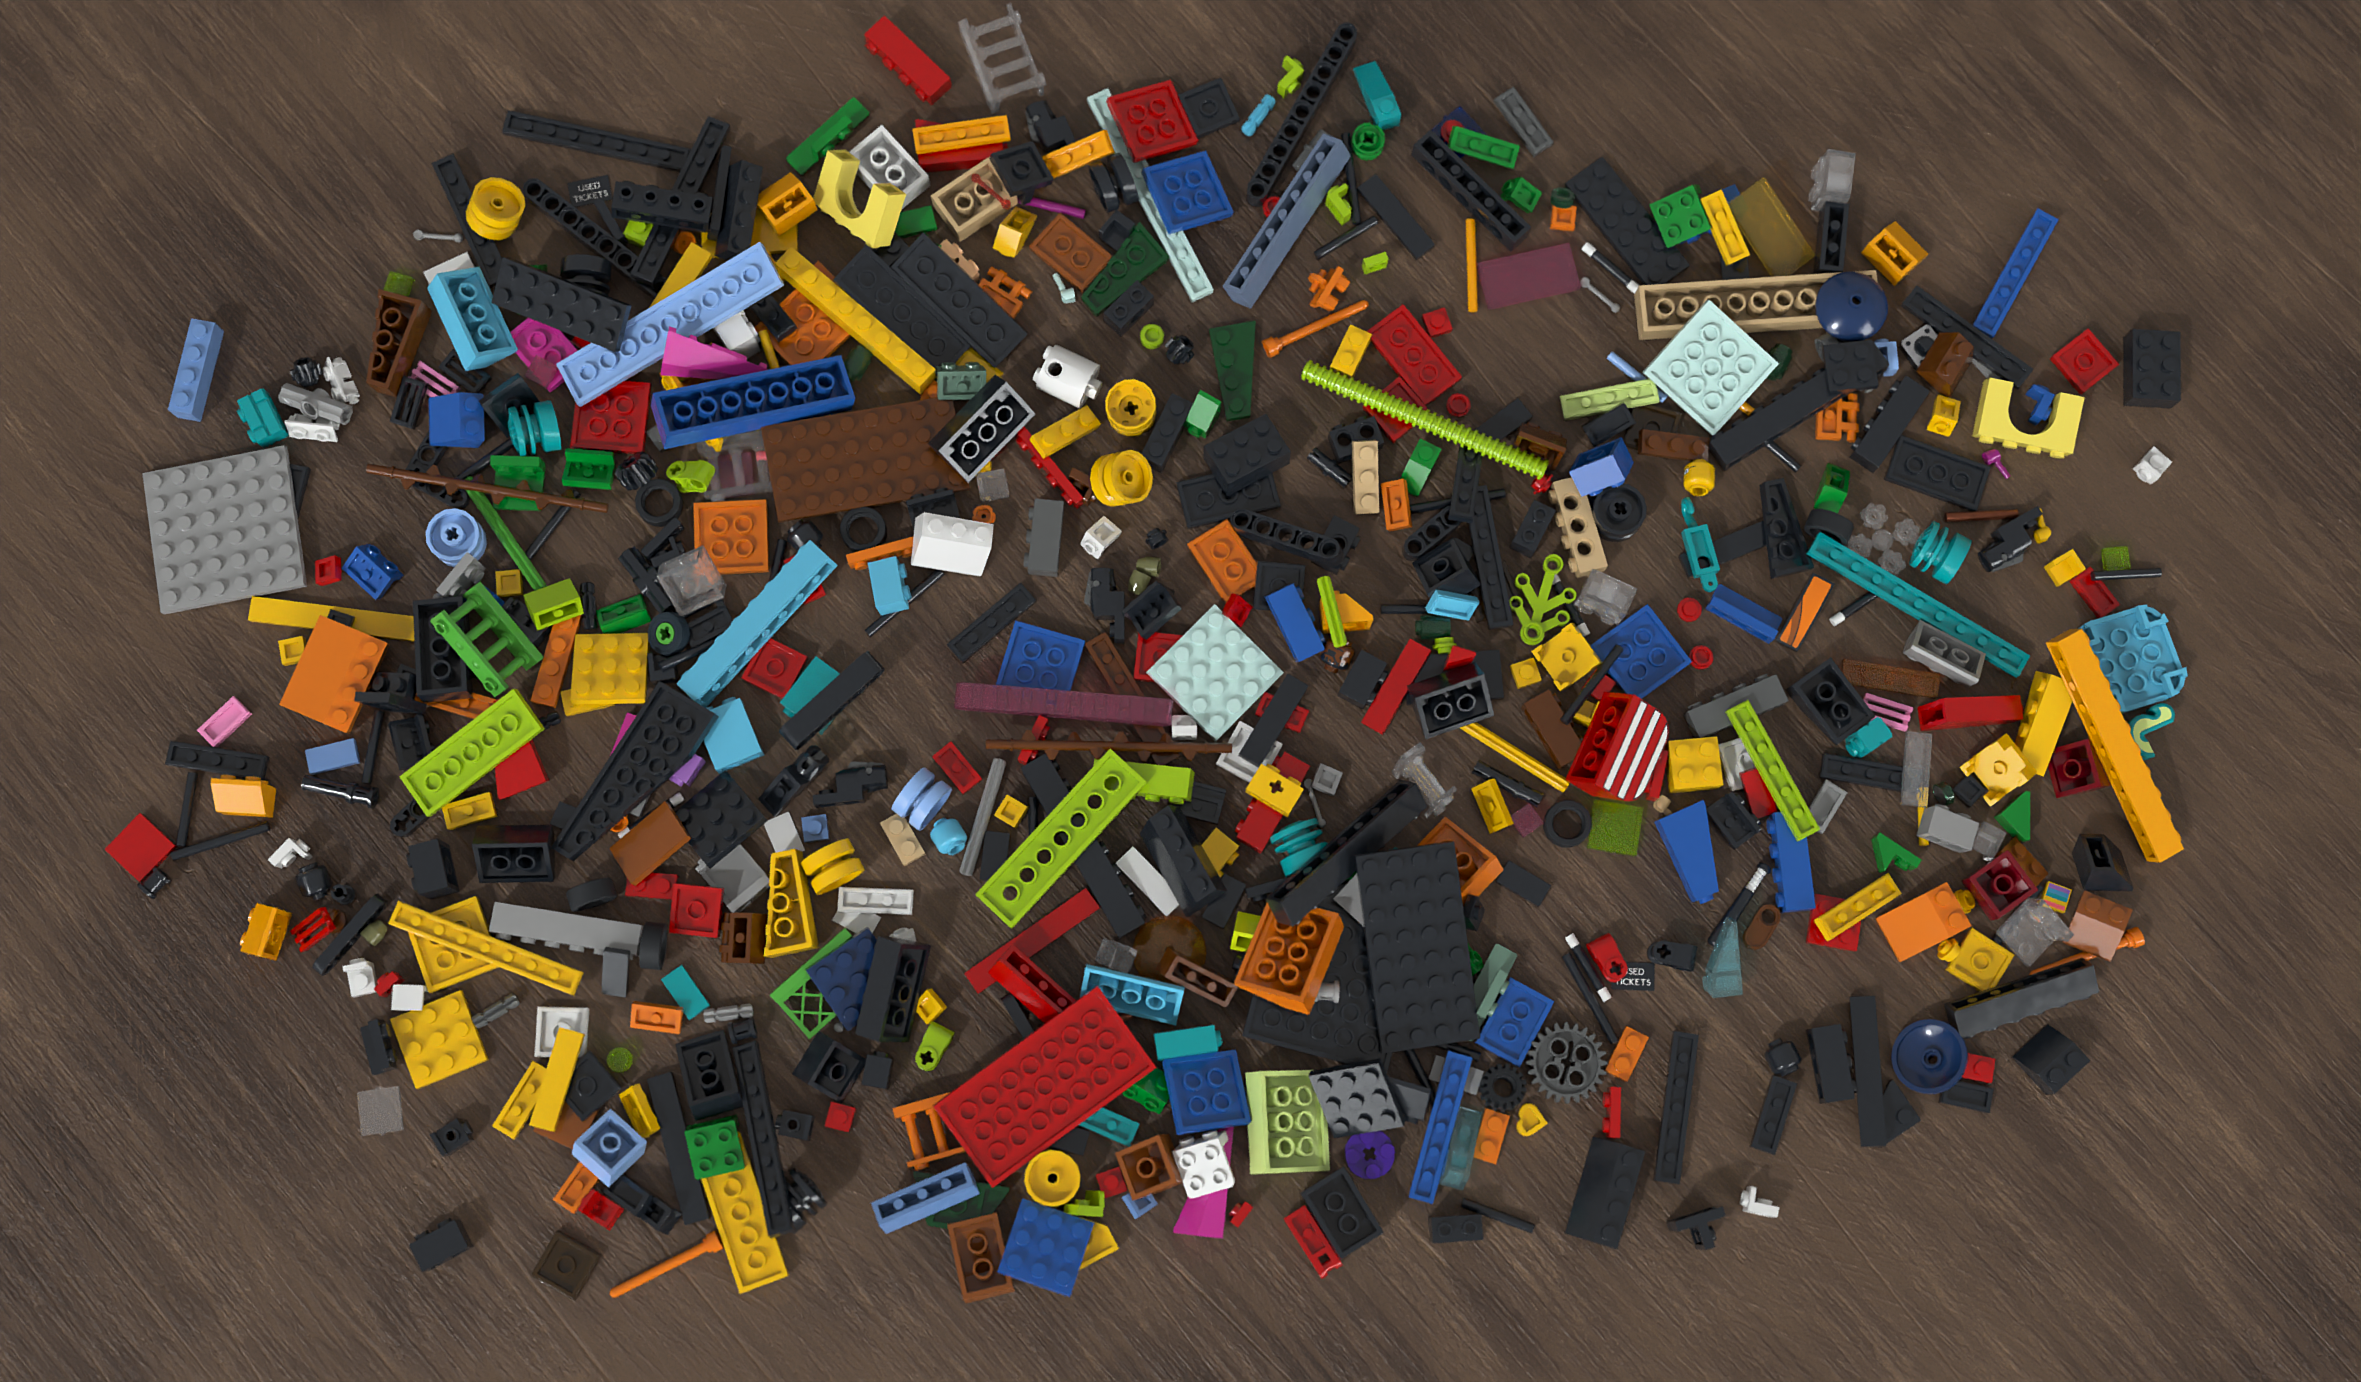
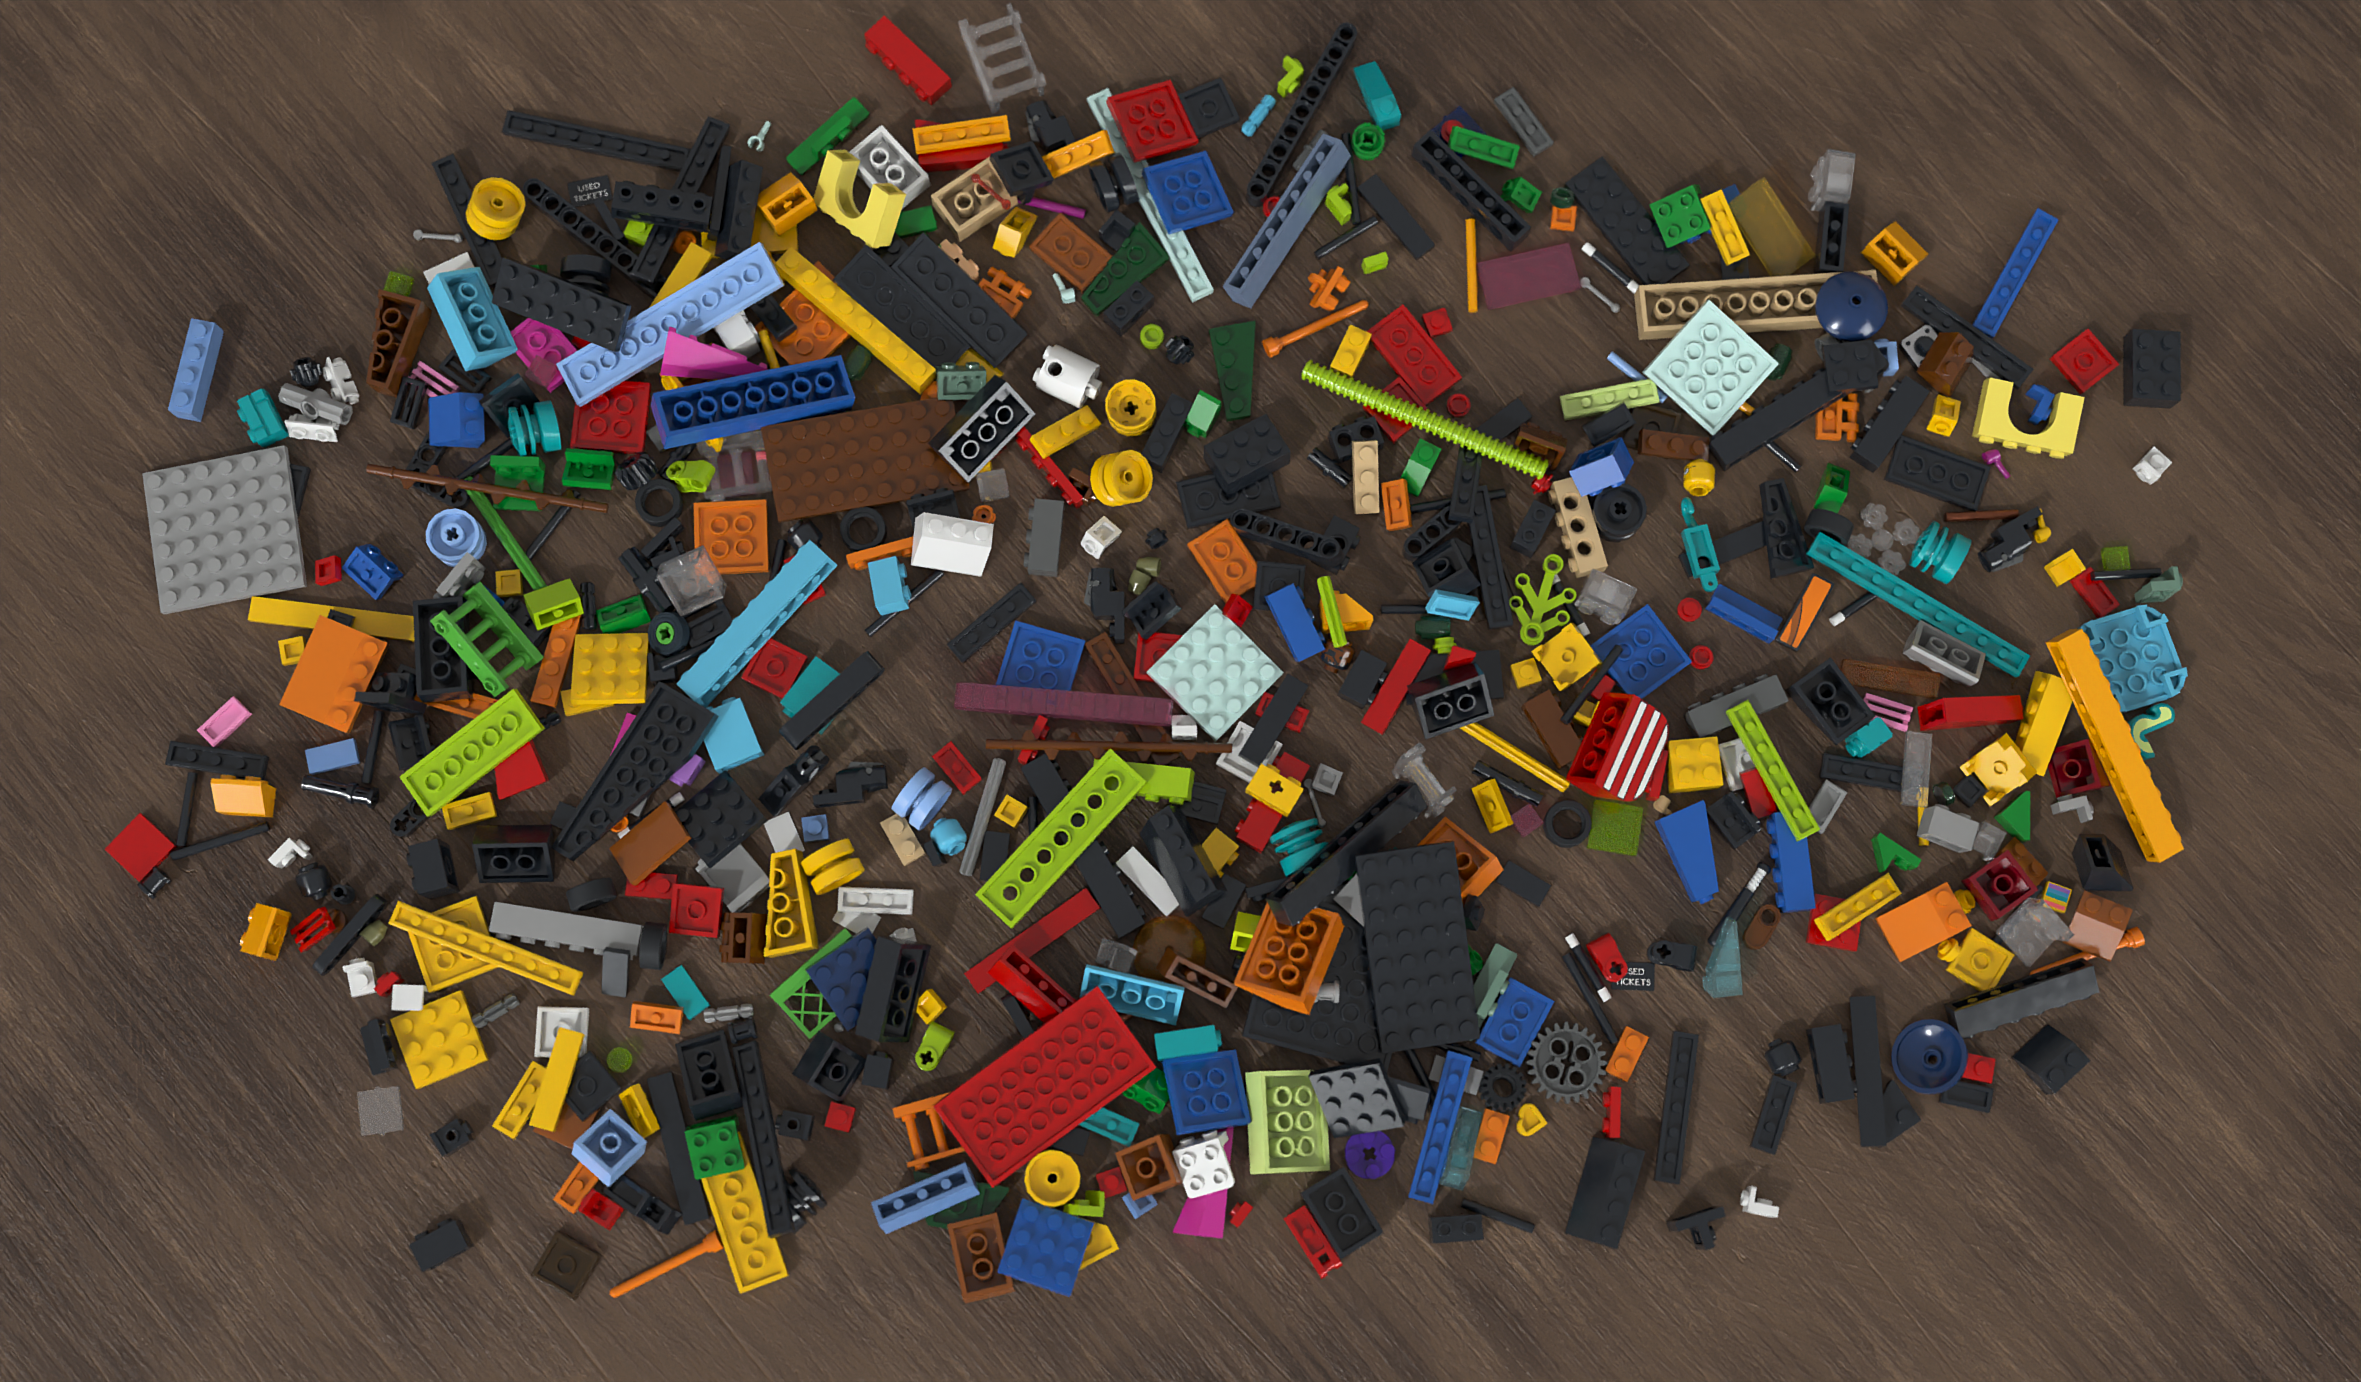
none -> black pin [657,443,699,482]
none -> light aqua hand [748,121,771,152]
none -> black tile [924,840,947,867]
none -> light grey bracket [2050,794,2094,823]
none -> sand green bracket [2134,566,2183,603]

